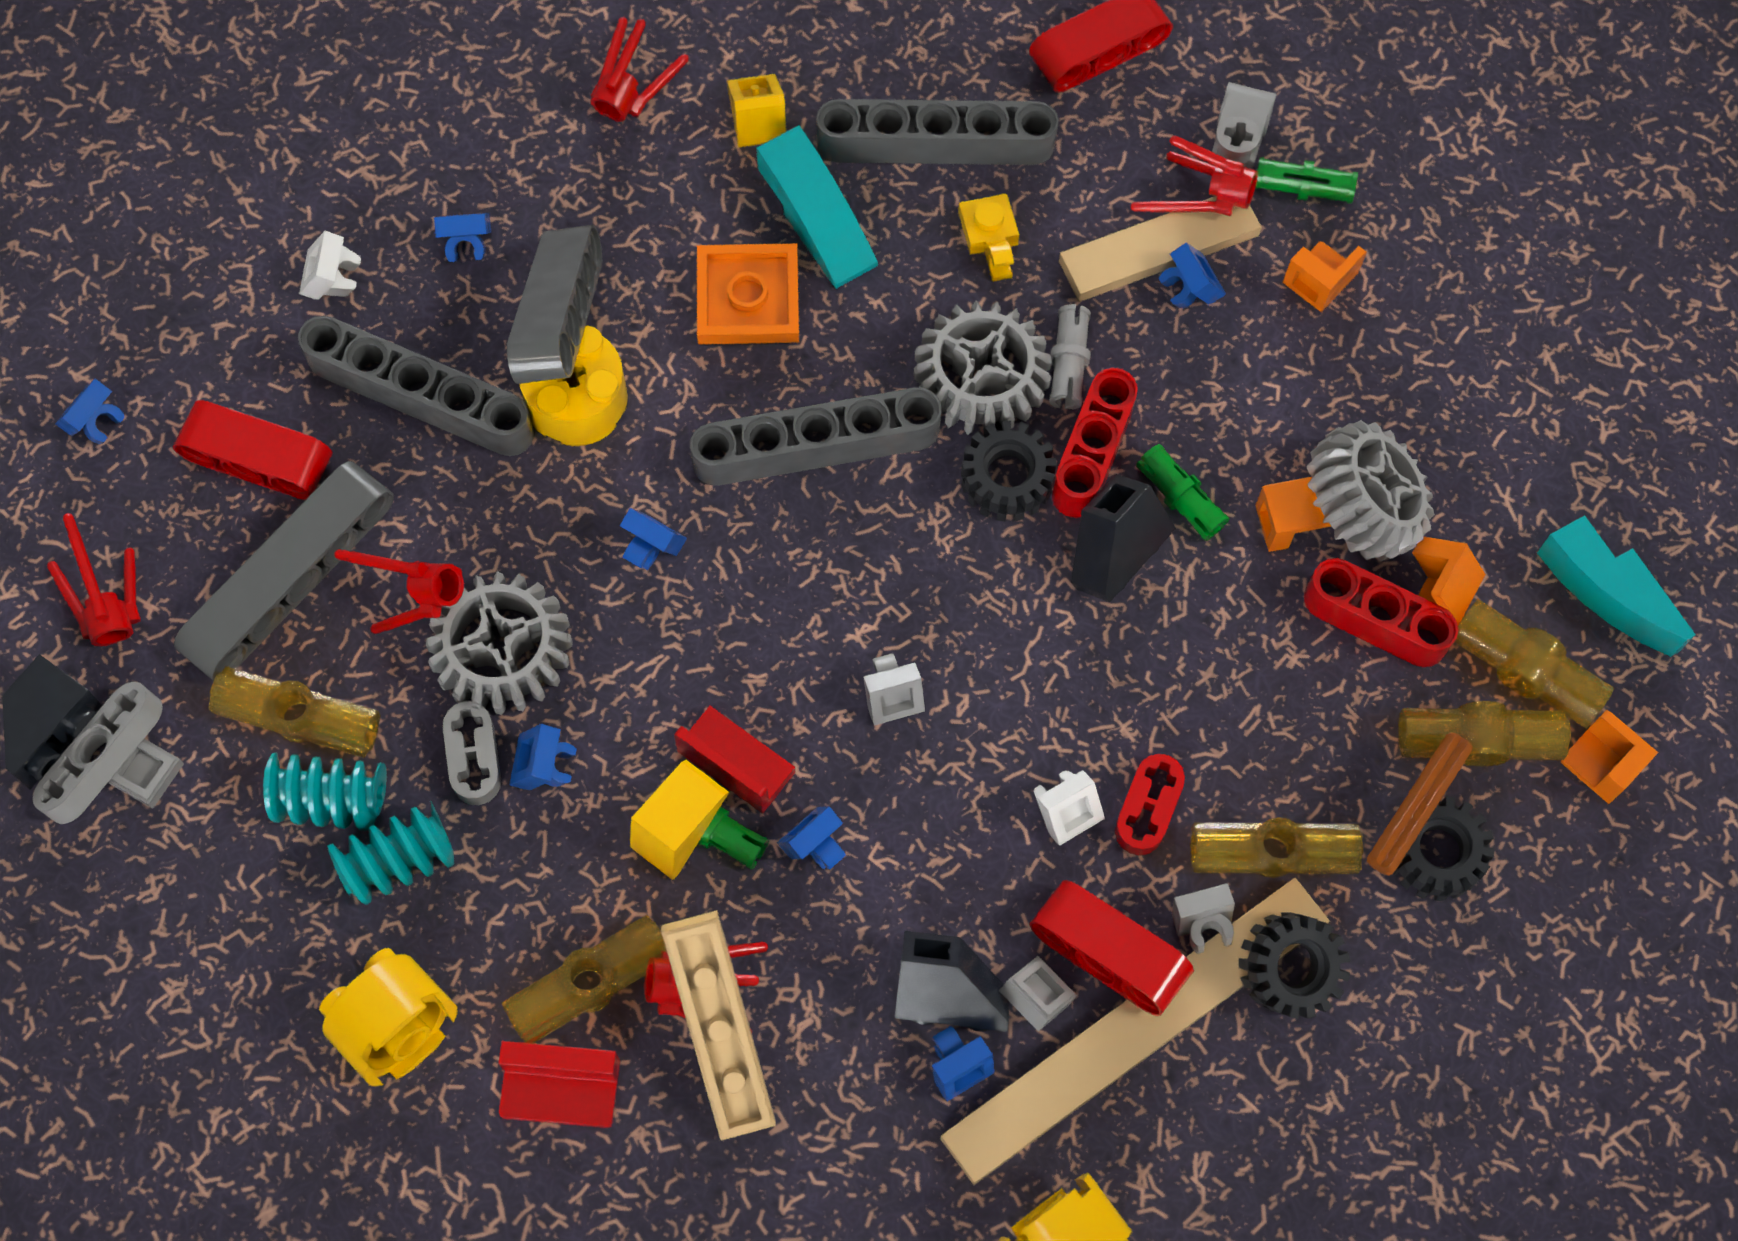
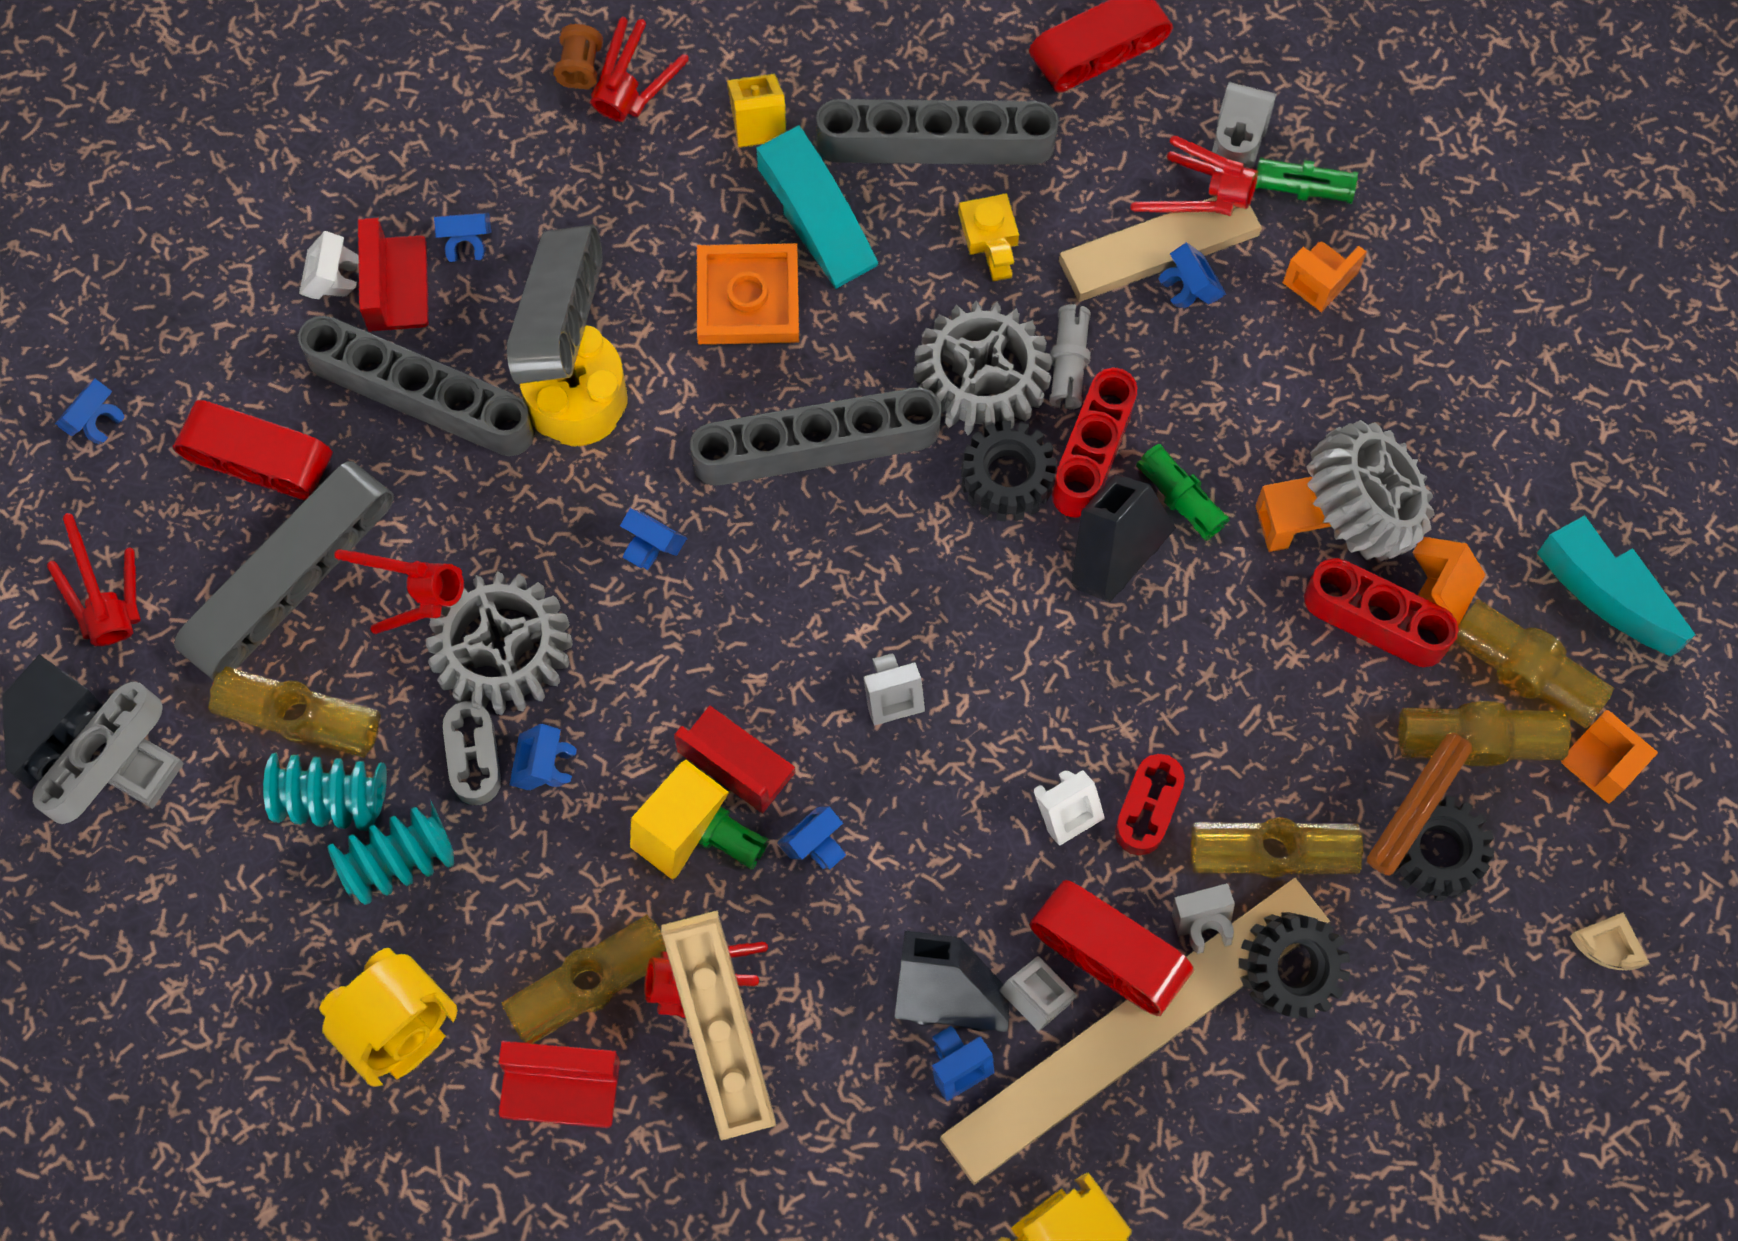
none -> red panel [358,218,429,332]
none -> dark orange bush [553,24,603,89]
none -> tan tile [1570,912,1649,970]

